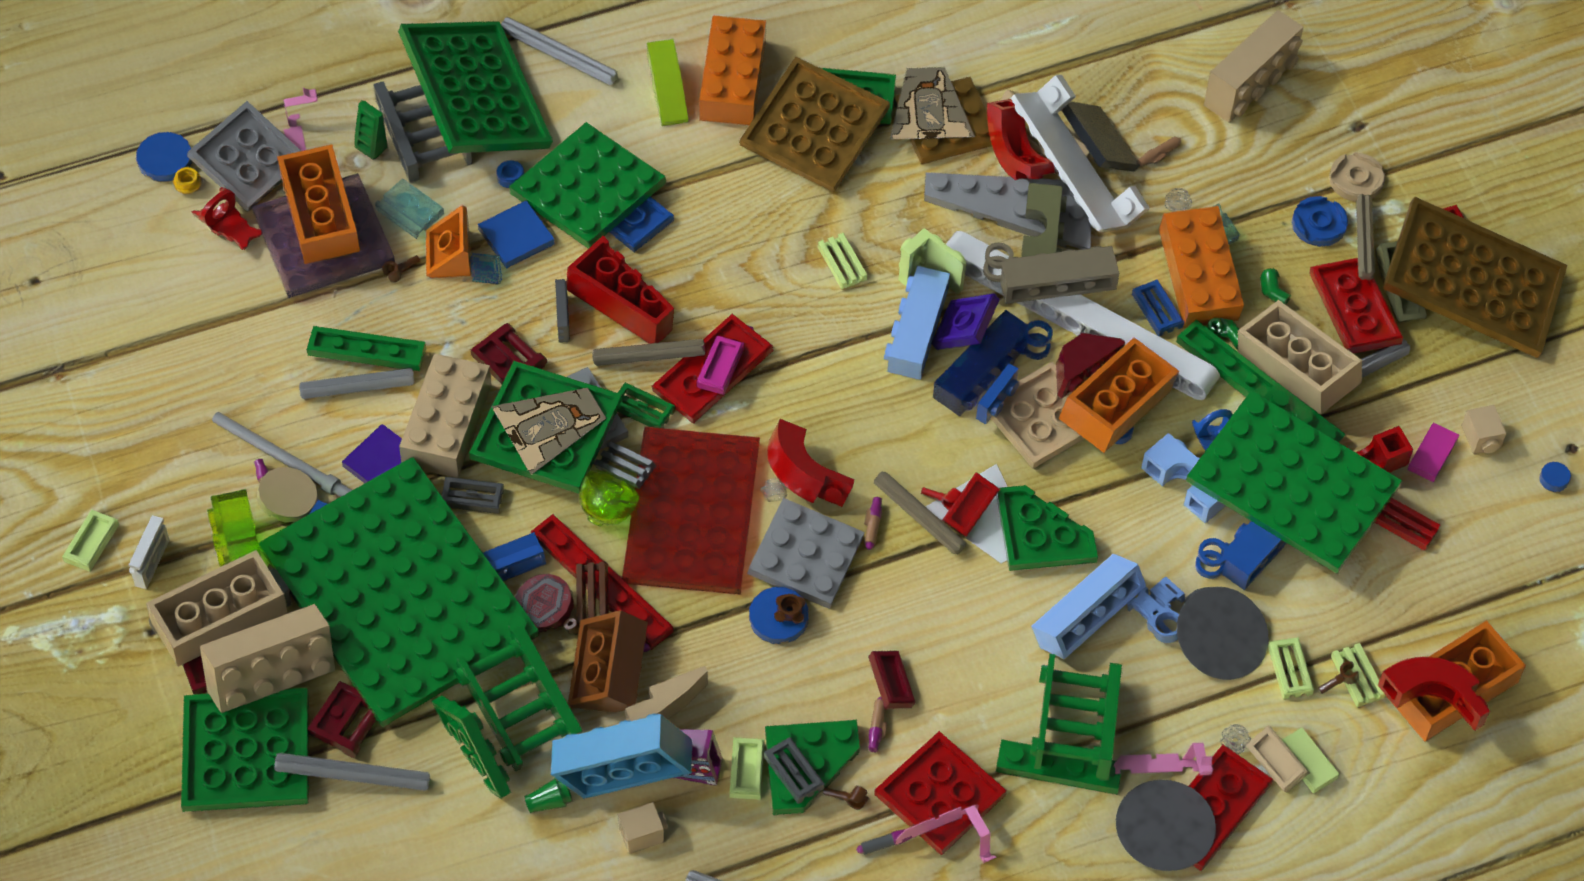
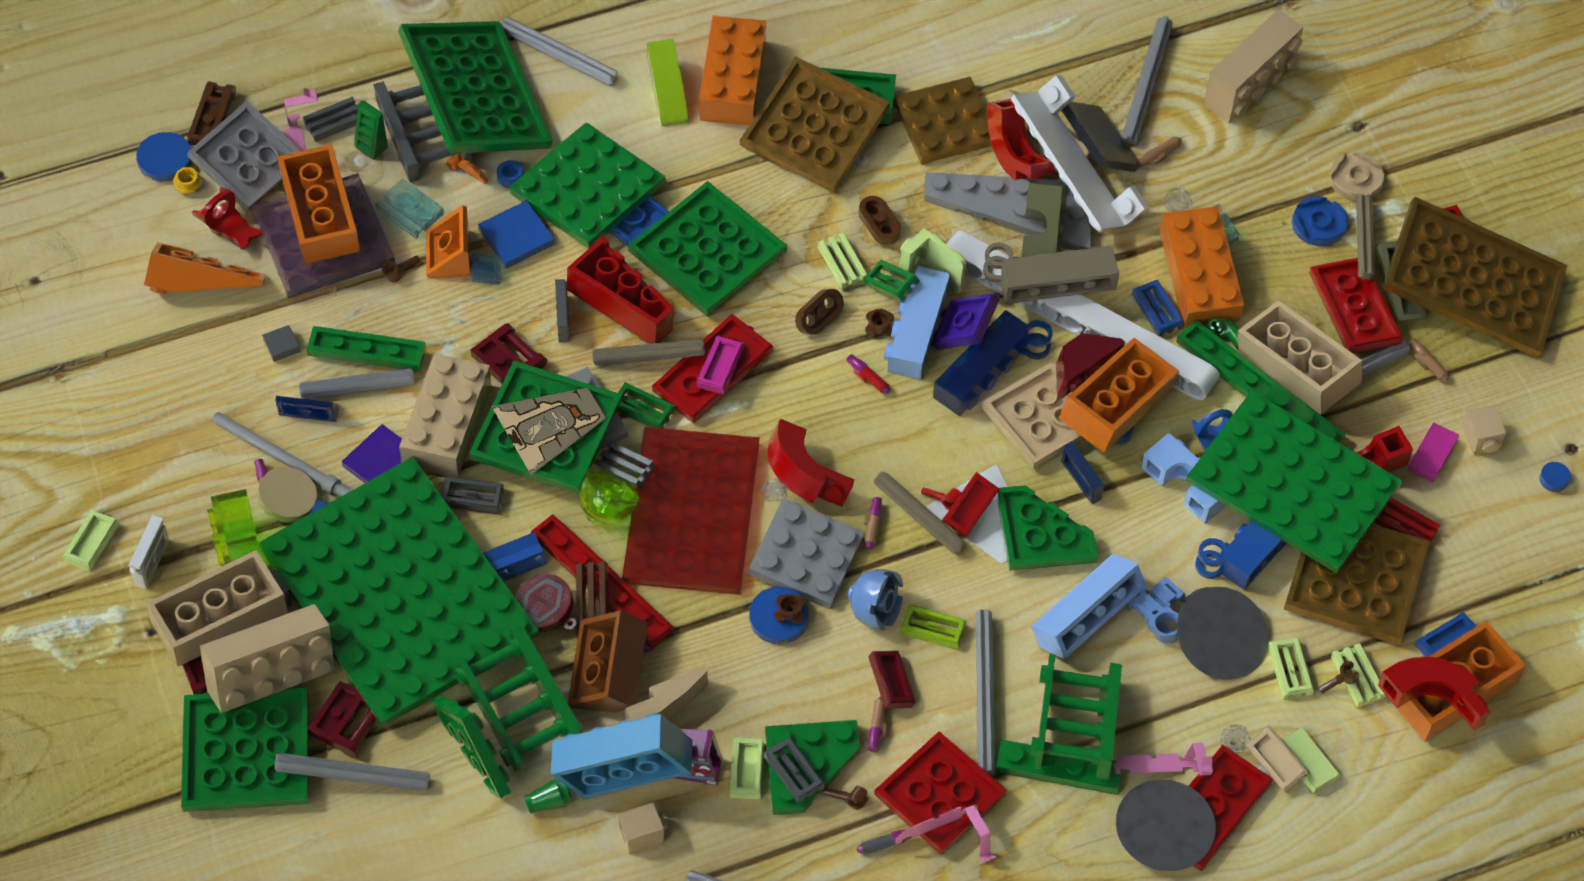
sticker [890,67,975,139] -> none
blue plate [976,363,1019,424] -> none
green arm [1260,268,1291,305] -> none
none -> orange wedge [144,242,266,294]
none -> reddish brown plate [187,81,236,145]
none -> dark grey tile [262,325,300,362]
none -> clear blue slope [275,396,339,422]
none -> dark grey tile [303,97,358,142]
none -> orange piece [446,153,488,184]
none -> green plate [628,181,787,317]
none -> reddish brown plate [795,289,844,335]
none -> red piece [846,354,890,394]
none -> medium blue cylinder [848,569,903,631]
none -> reddish brown plate [859,196,901,245]
none -> green tile [863,260,920,302]
none -> reddish brown plate [865,309,894,336]
none -> lime tile [900,604,967,650]
none -> light grey axle [976,609,995,776]
none -> dark blue tile [1061,441,1104,504]
none -> light grey axle [1122,16,1173,145]
none -> pearl gold plate [1283,524,1430,645]
none -> medium nougat piece [1408,338,1449,382]
none -> blue tile [1415,612,1476,657]

